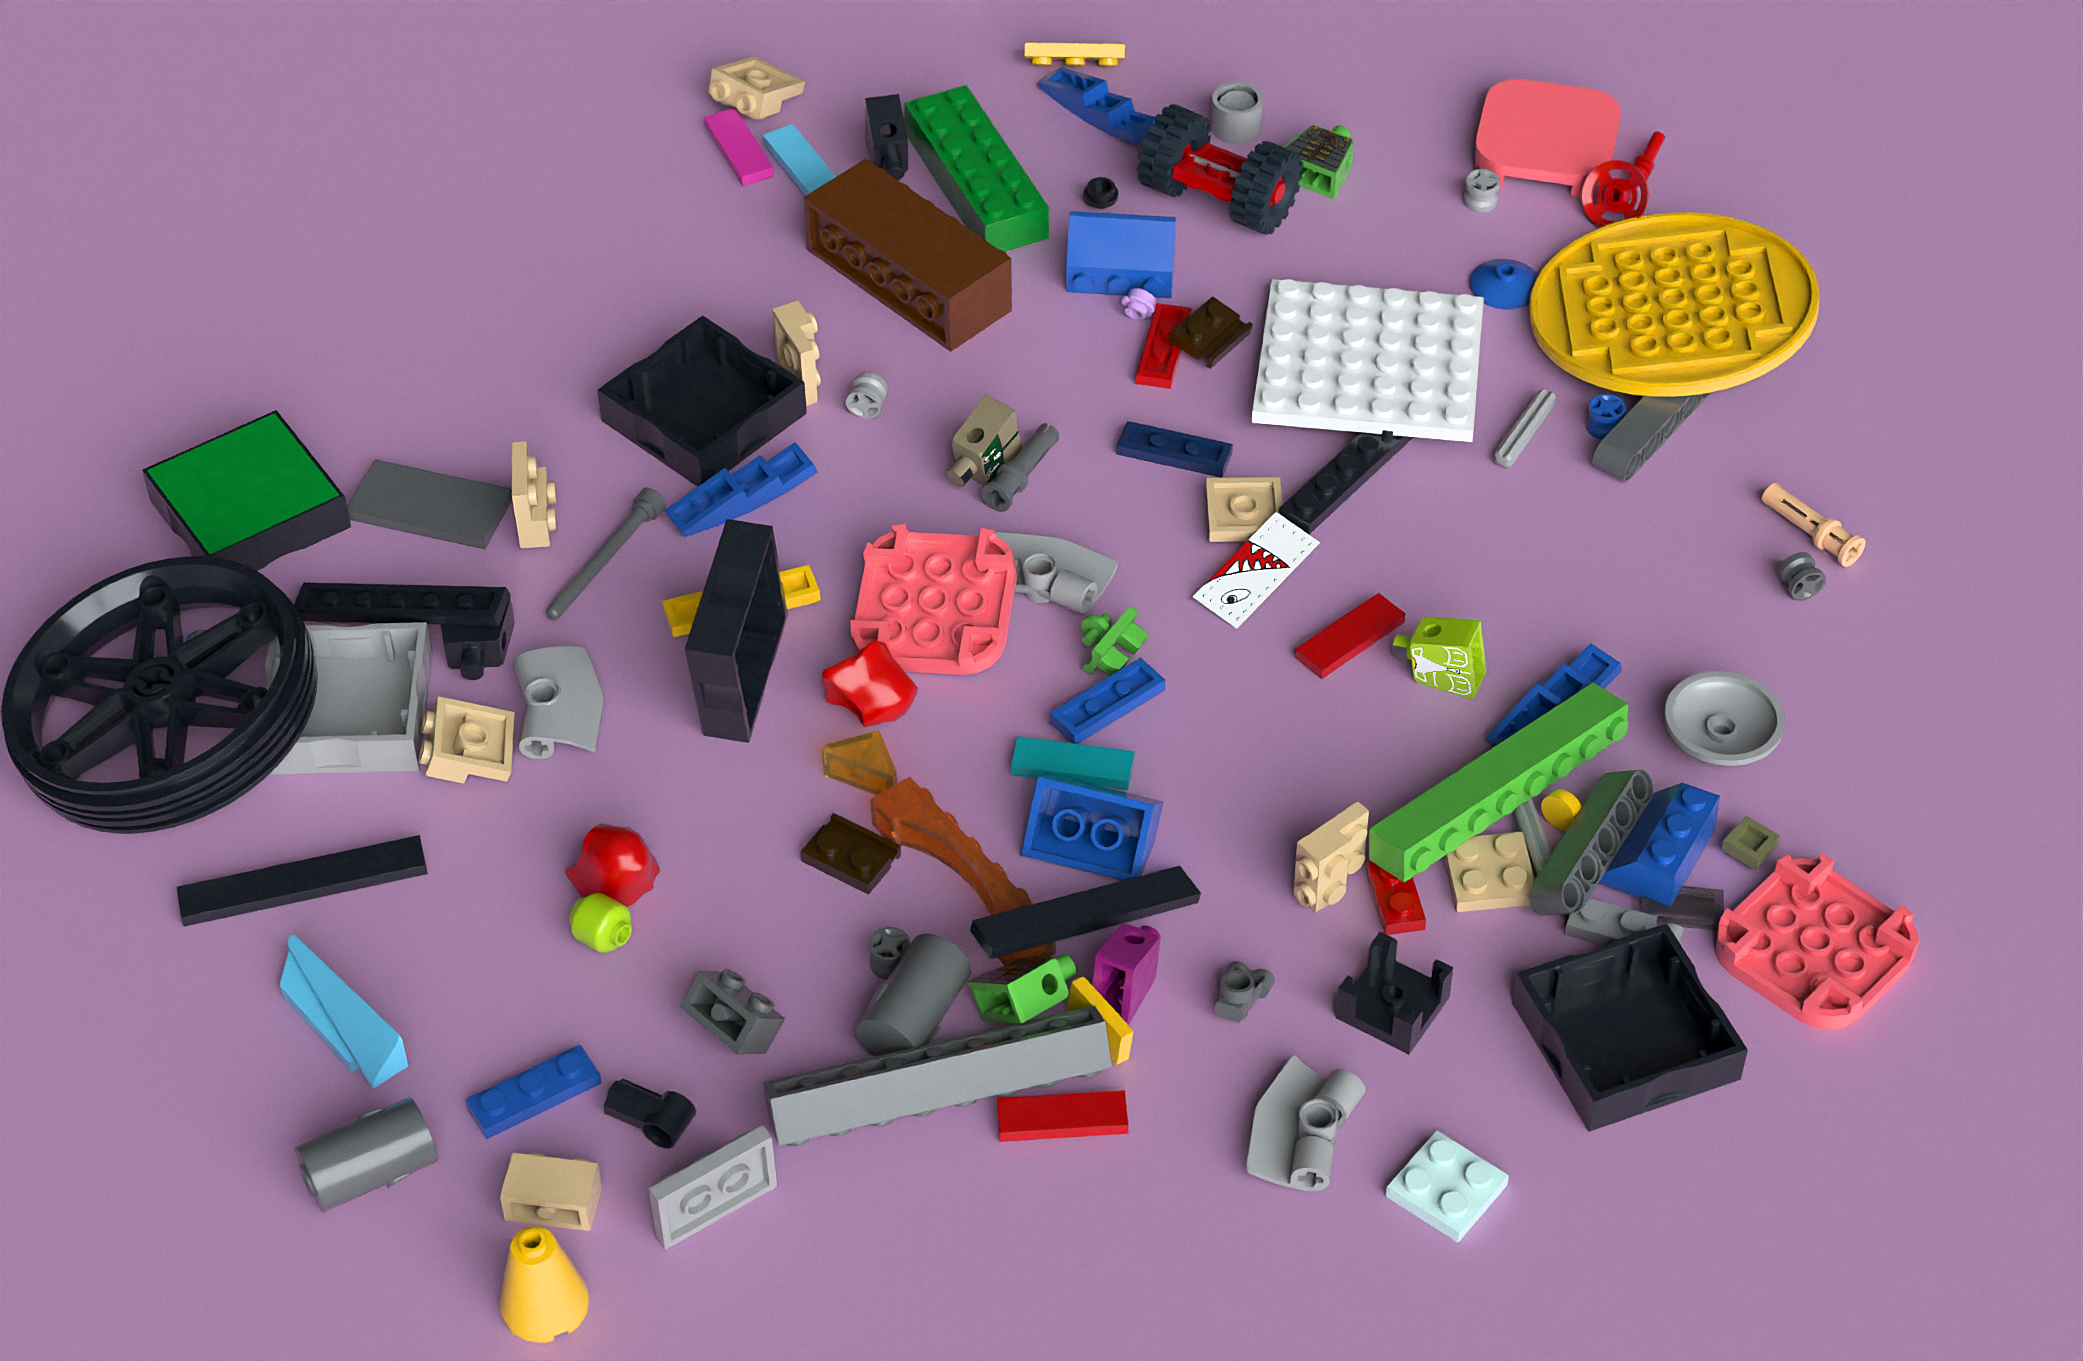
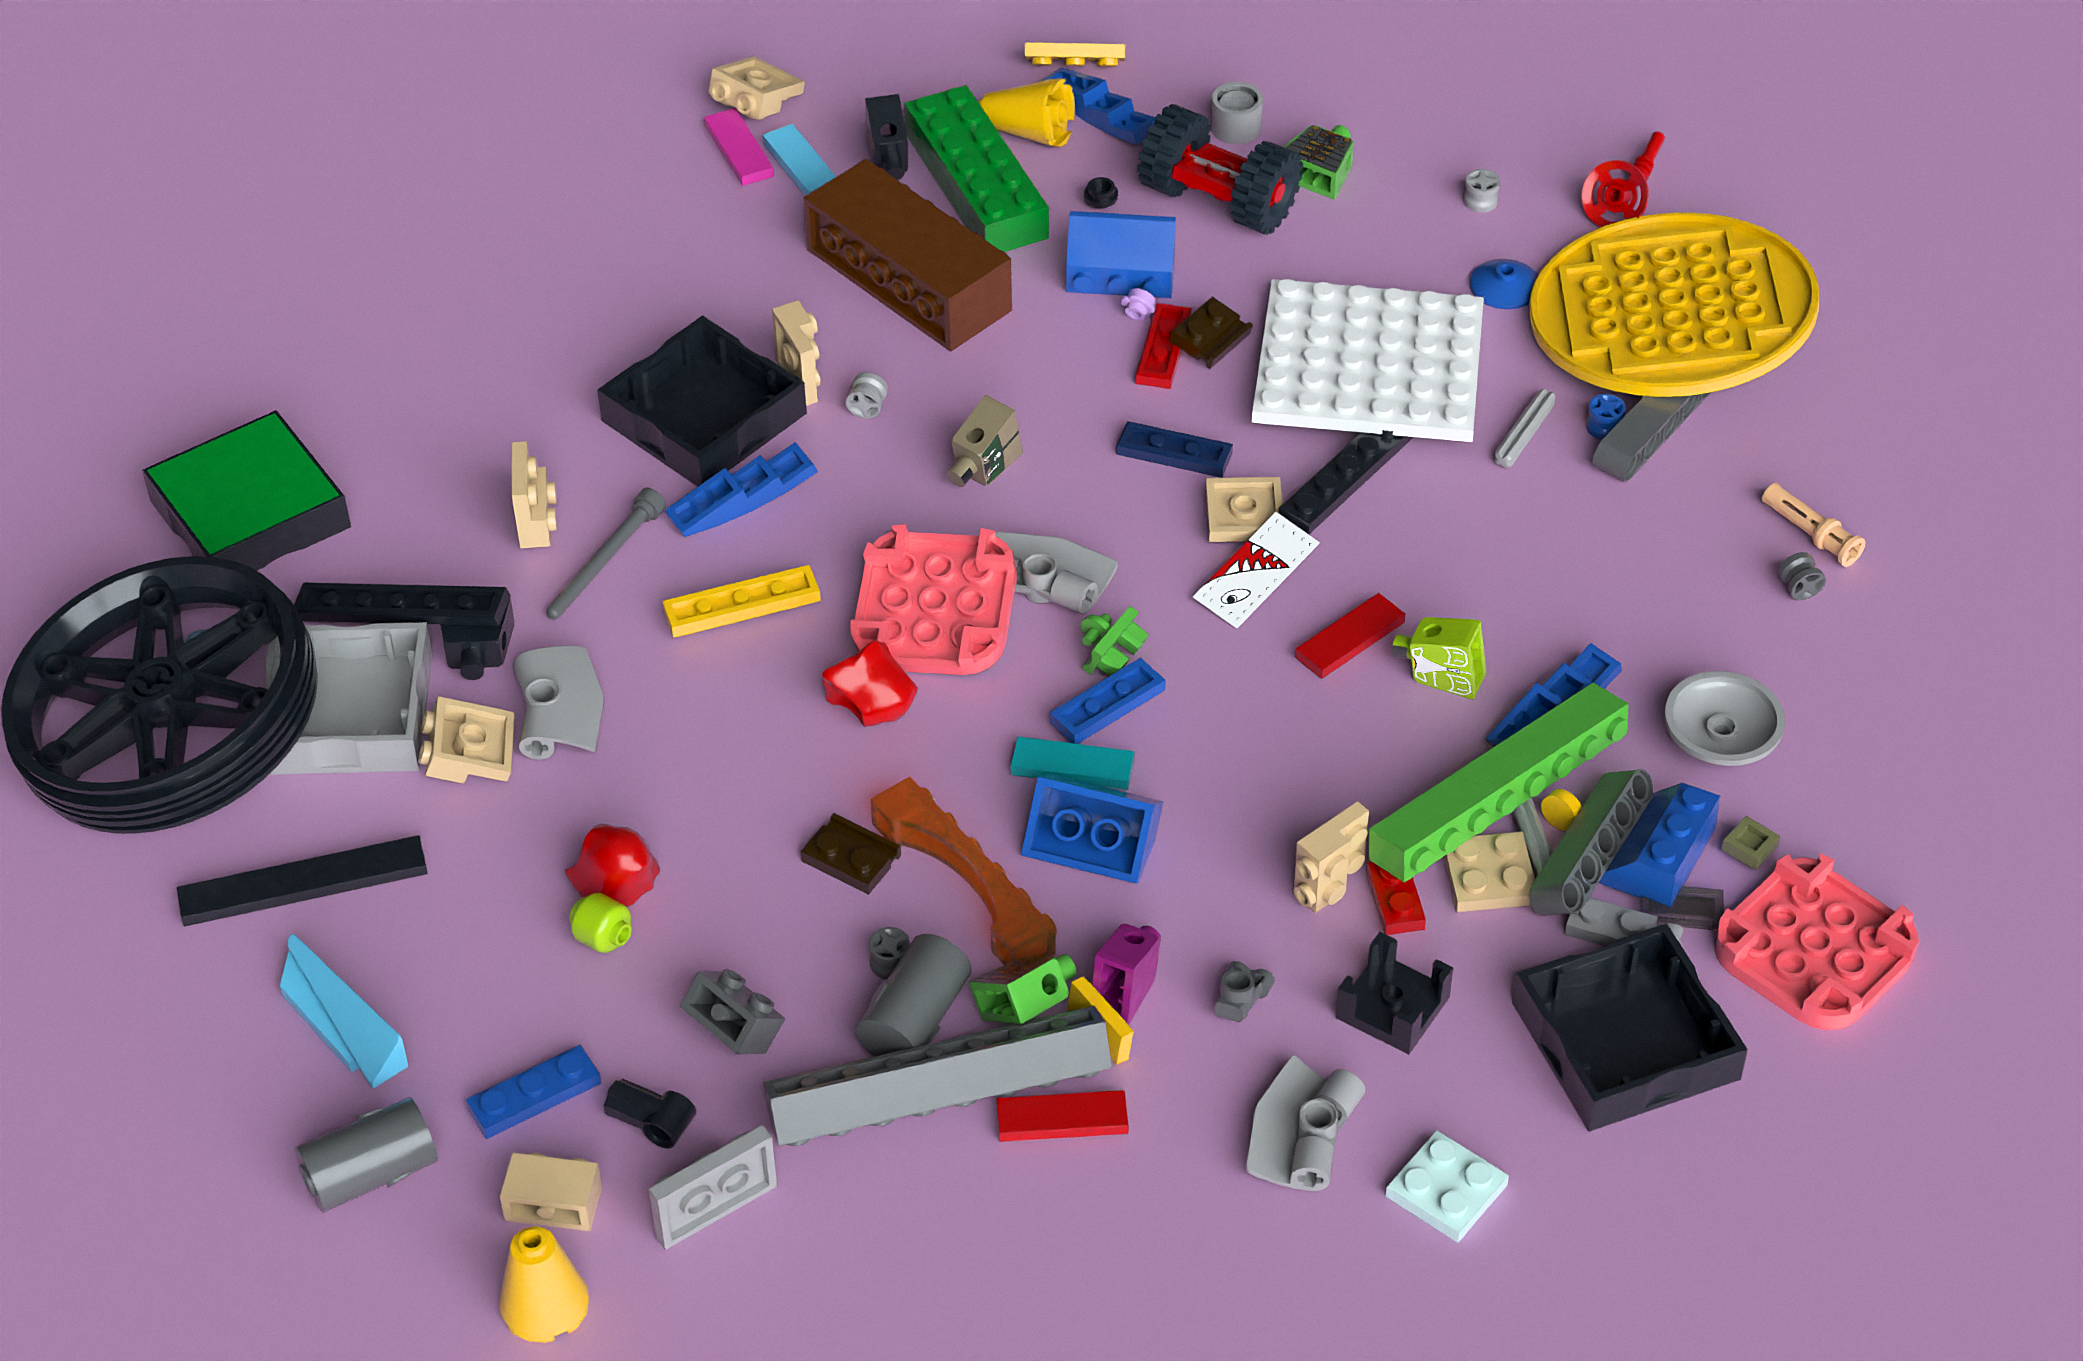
dark grey tile [347,459,512,549] -> none
black tile [685,519,788,743] -> none
clear yellow slope [822,730,898,802] -> none
black tile [970,866,1201,959] -> none
dark grey pin [981,423,1059,512] -> none
coral tile [1474,79,1621,196] -> none
none -> yellow cone [979,78,1075,147]

